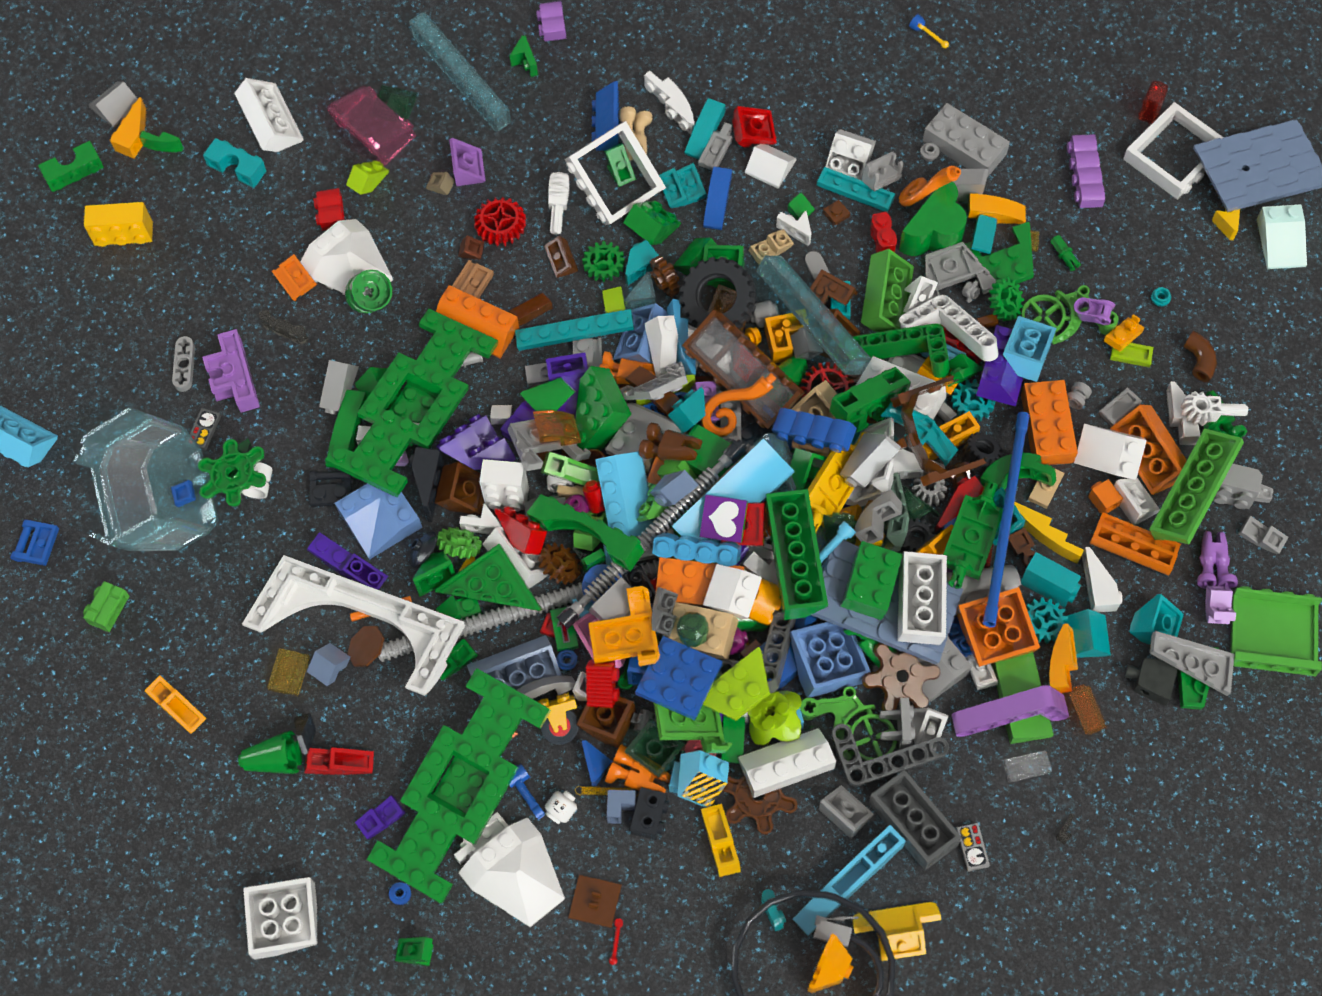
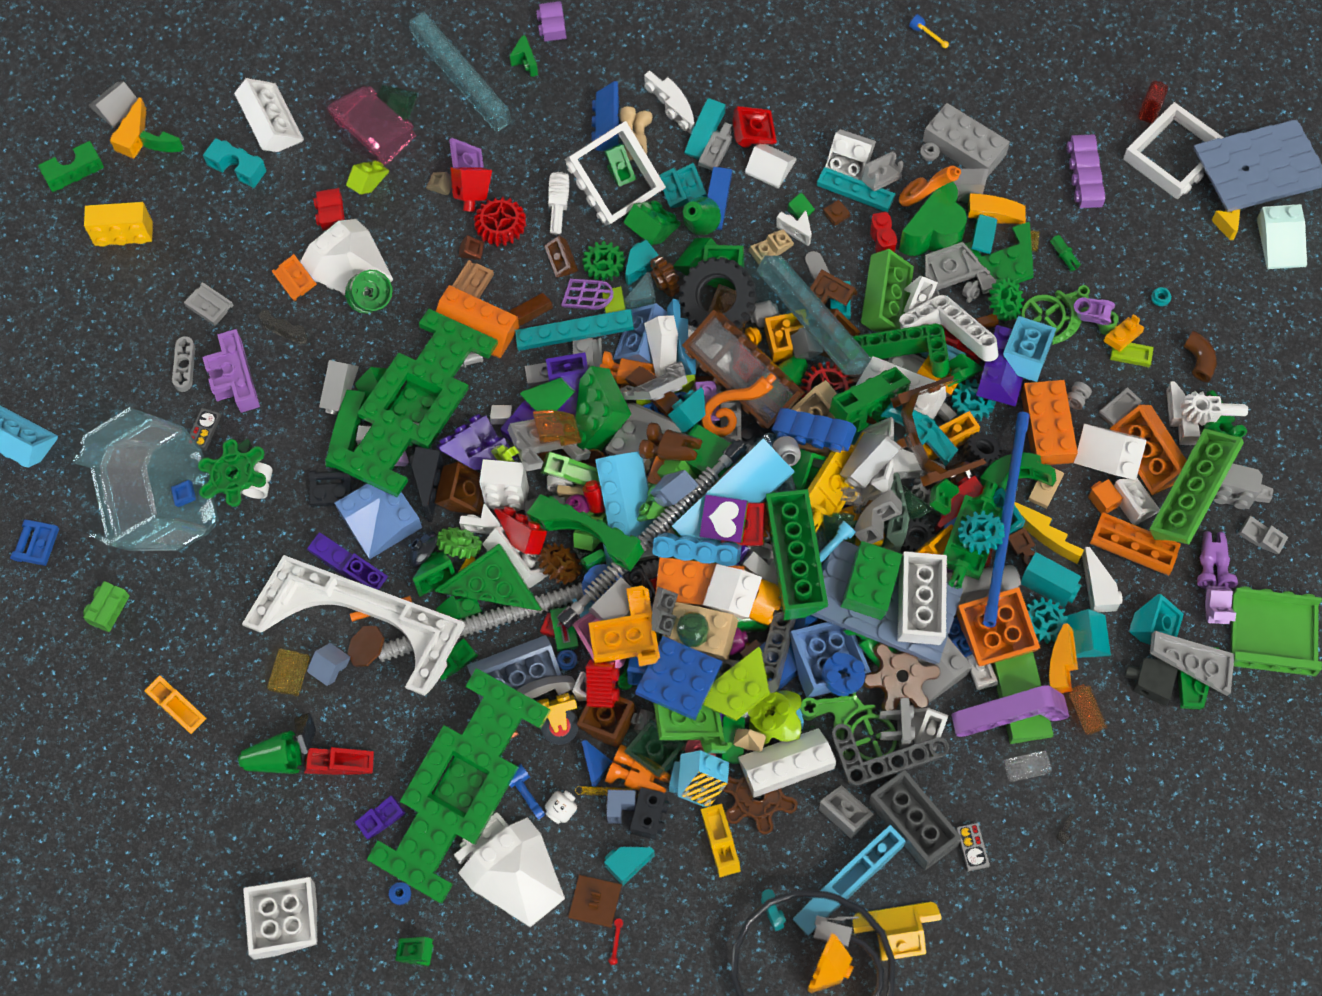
none -> light grey plate [184,282,233,326]
none -> red torso [451,167,492,212]
none -> lime plate [491,445,519,462]
none -> medium lavender window [562,279,614,310]
none -> teal slope [604,847,655,886]
none -> green cone [683,197,721,235]
none -> tan slope [733,729,766,751]
none -> light grey head [772,436,801,466]
none -> blue plate [821,652,865,696]
none -> clear piece [841,487,865,514]
none -> green bracket [930,478,959,516]
none -> teal gear [958,511,1005,555]

